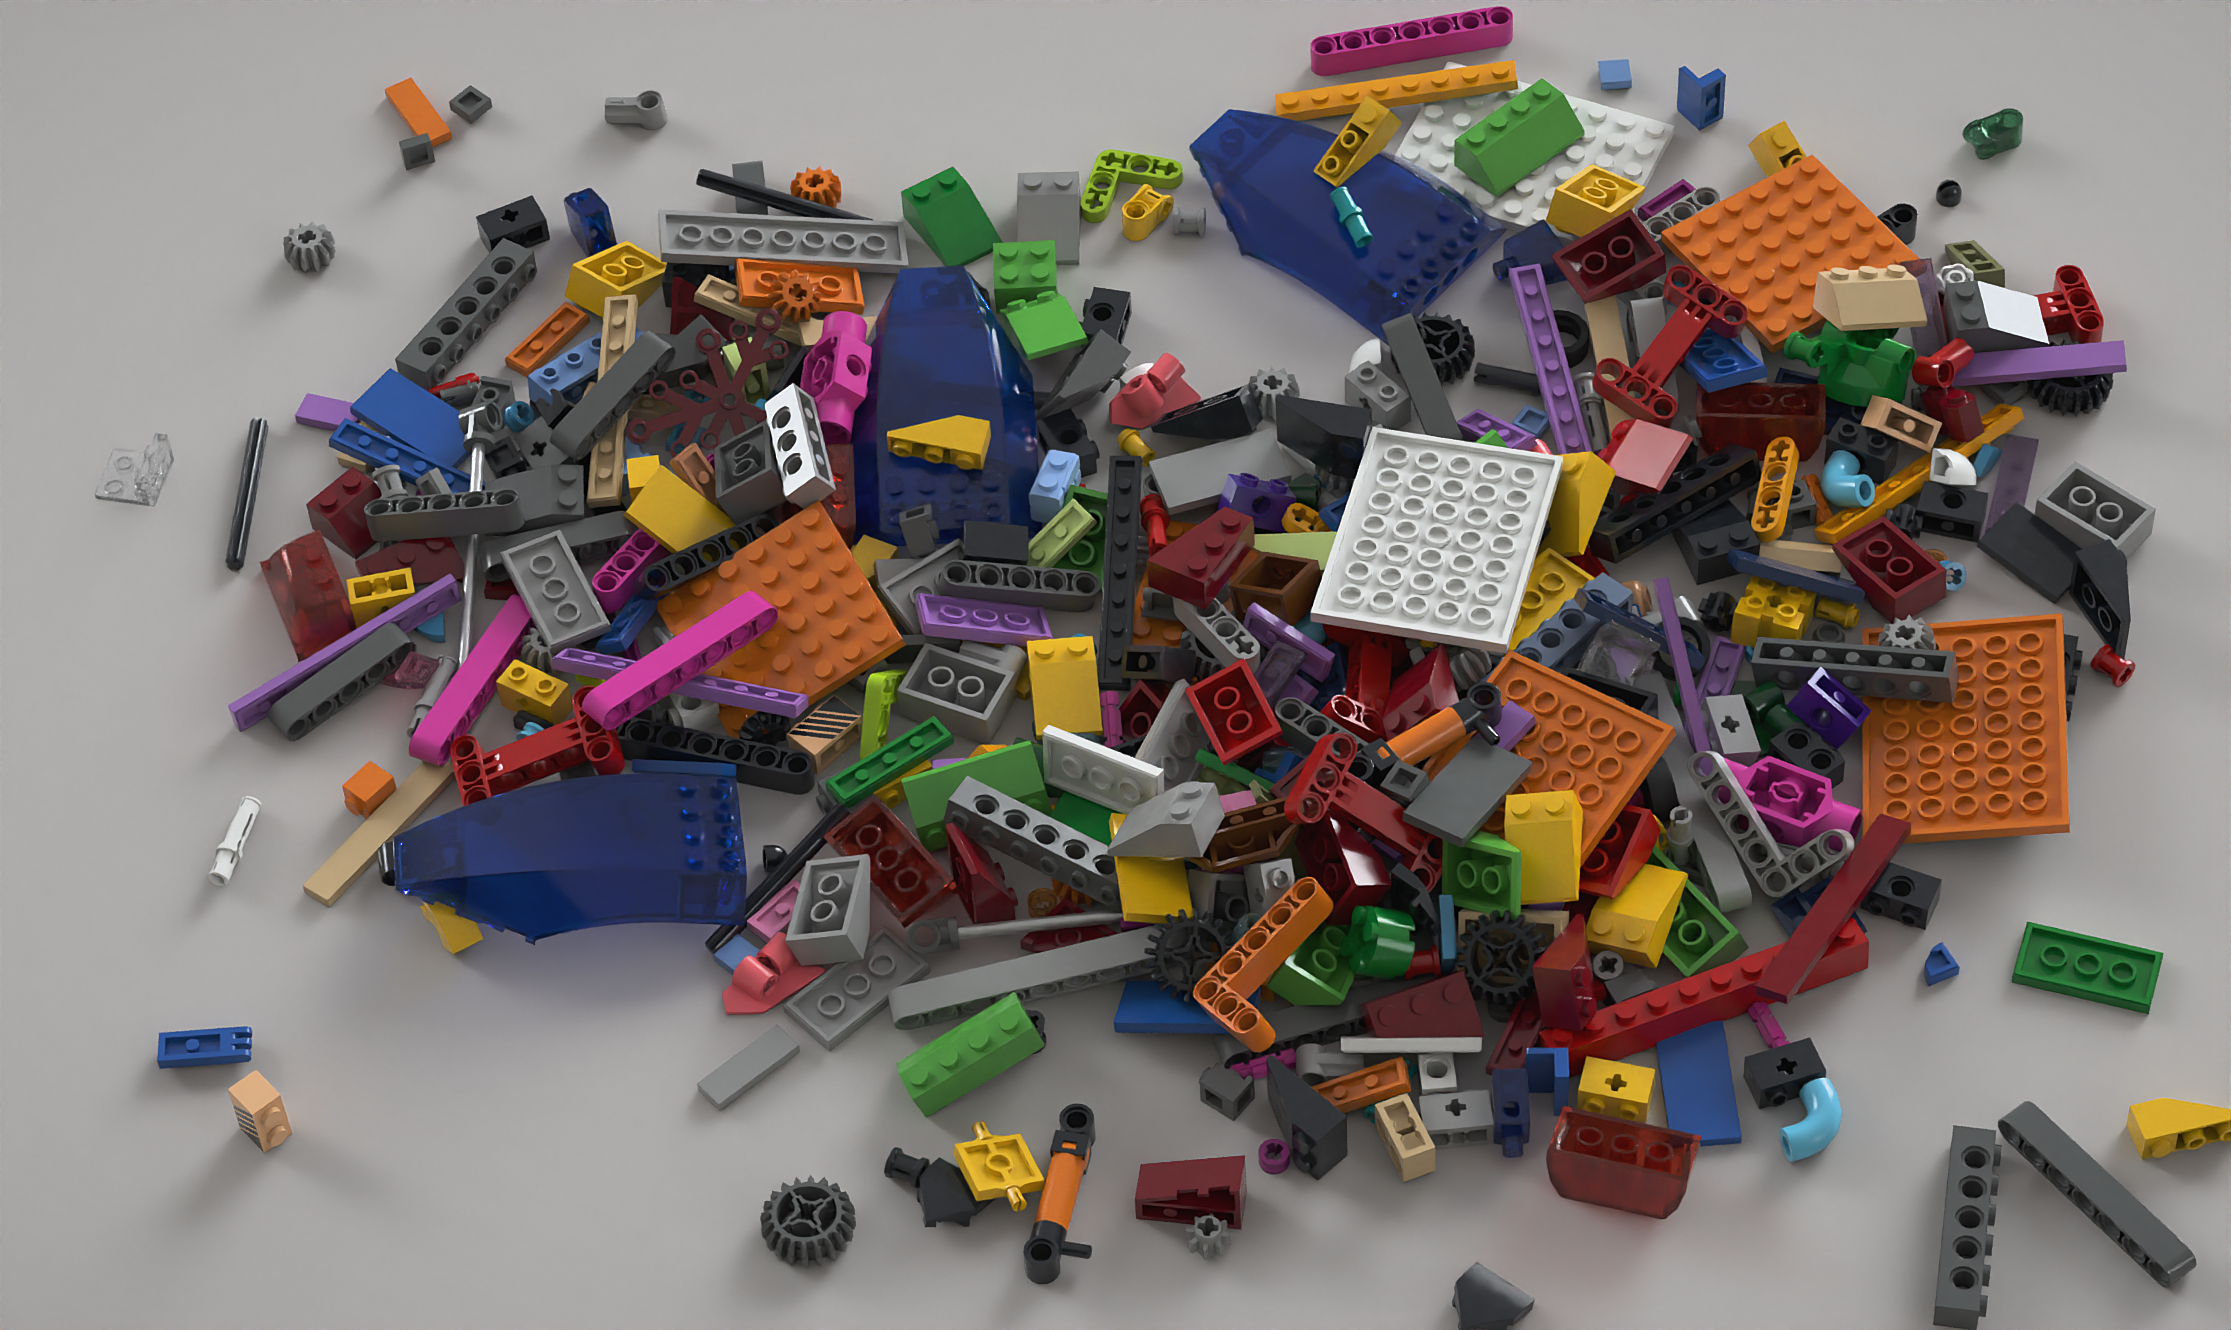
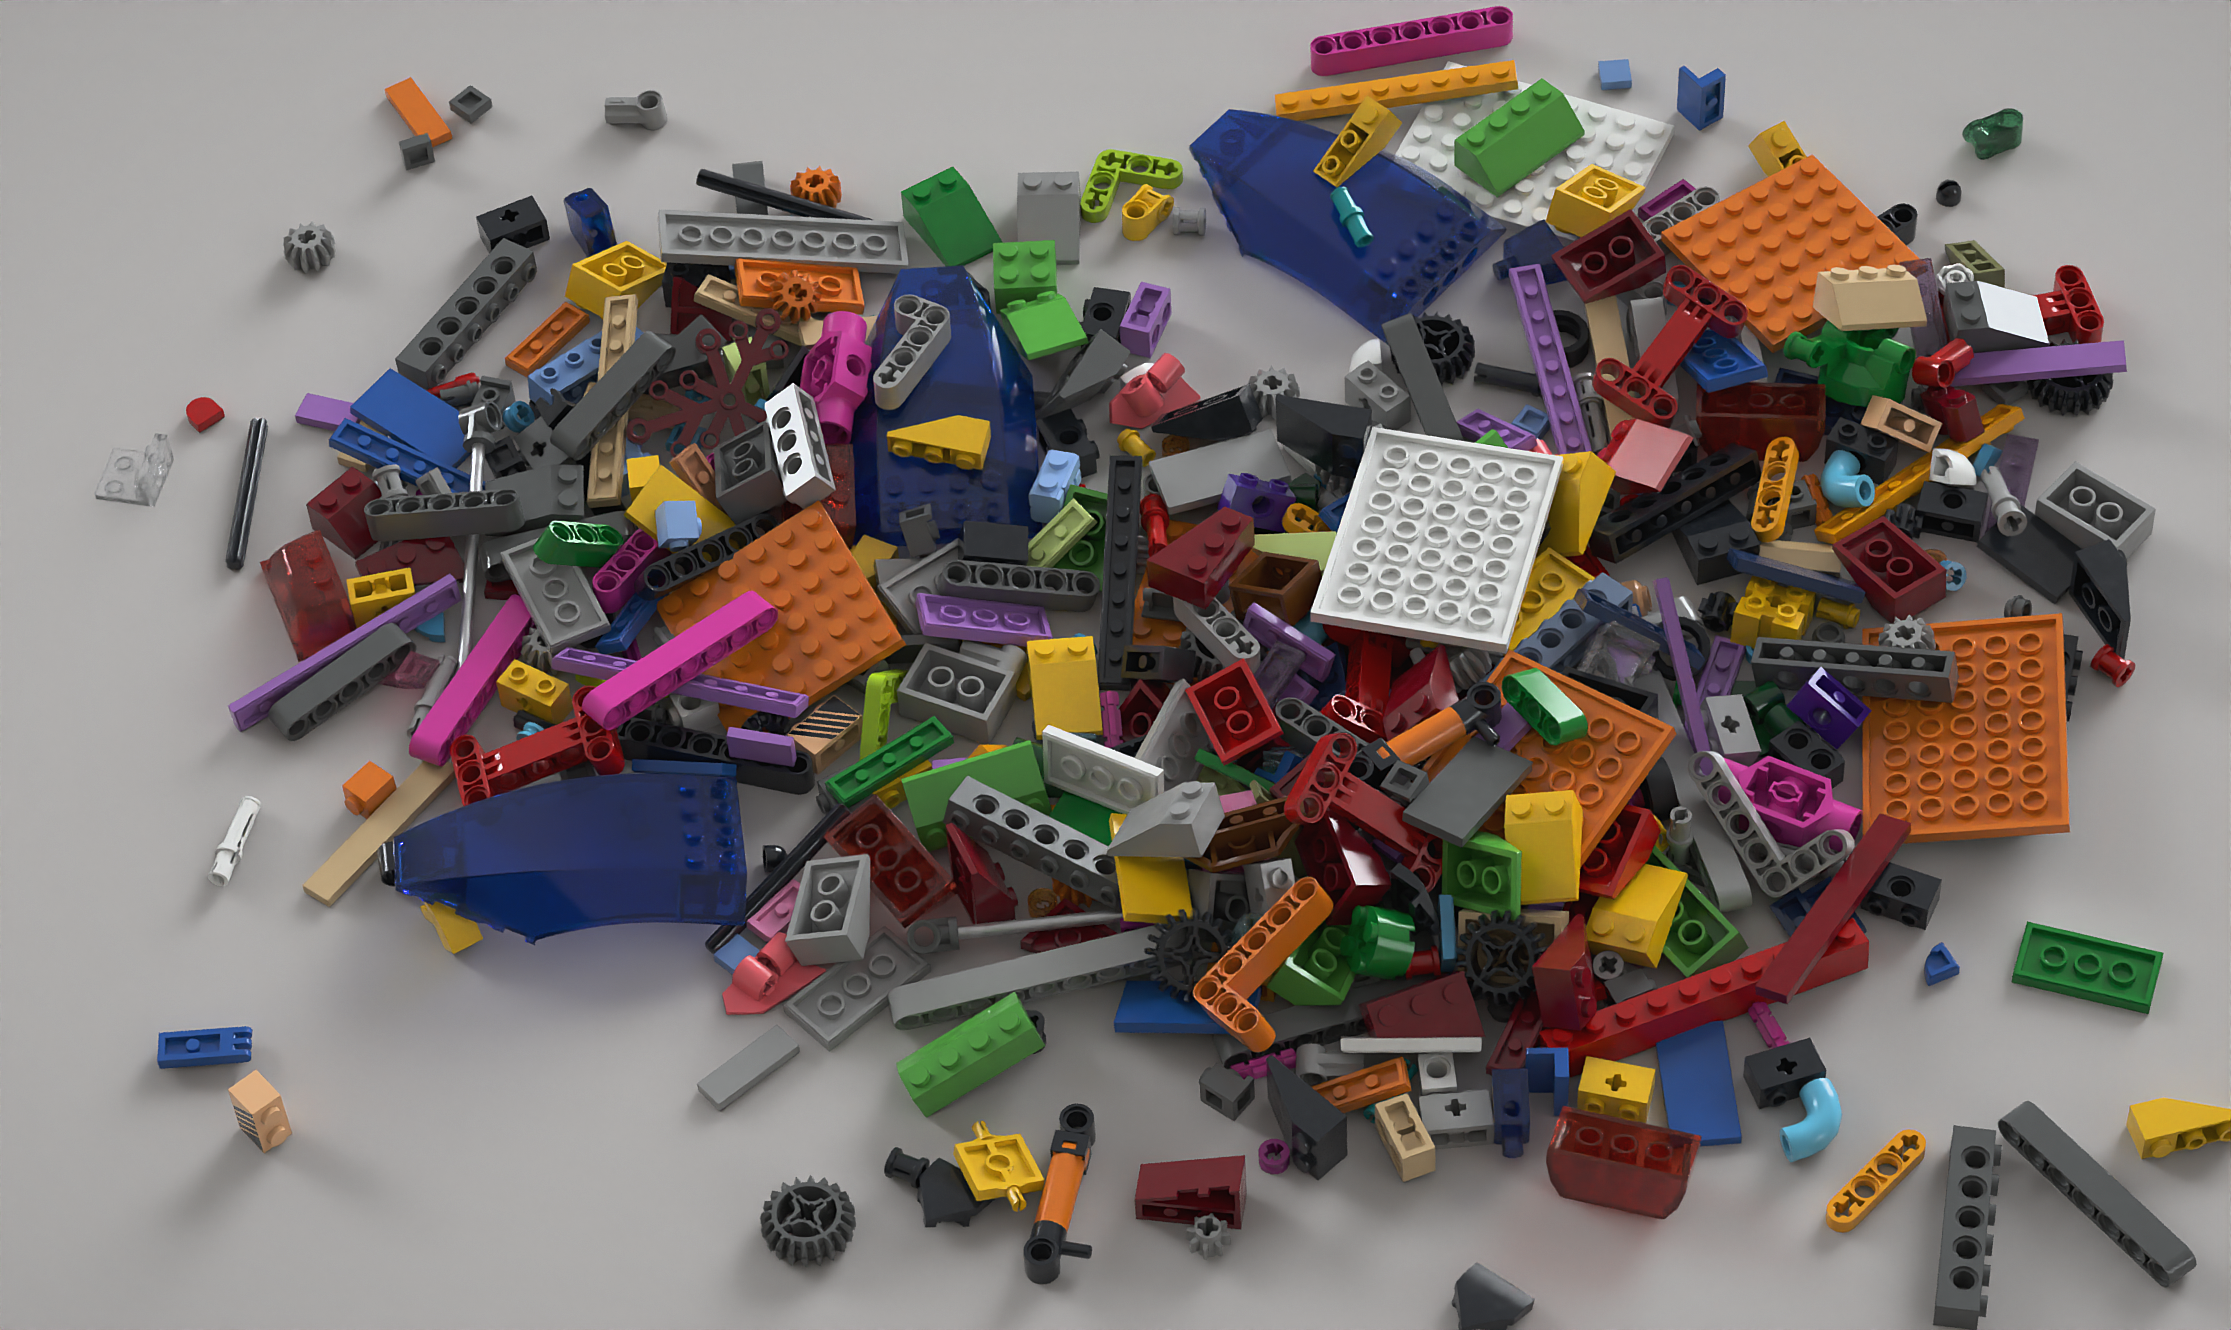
none -> red tile [186,397,225,433]
none -> green beam [533,521,624,568]
none -> light blue brick [655,501,702,552]
none -> medium lavender tile [726,727,797,767]
none -> light grey beam [873,294,951,410]
none -> medium lavender brick [1120,282,1172,358]
none -> clear orange bush [1161,435,1190,458]
none -> green beam [1501,668,1588,746]
none -> light orange beam [1826,1129,1926,1233]
none -> light grey pin [1980,466,2027,536]
none -> dark grey plate [2004,595,2032,618]

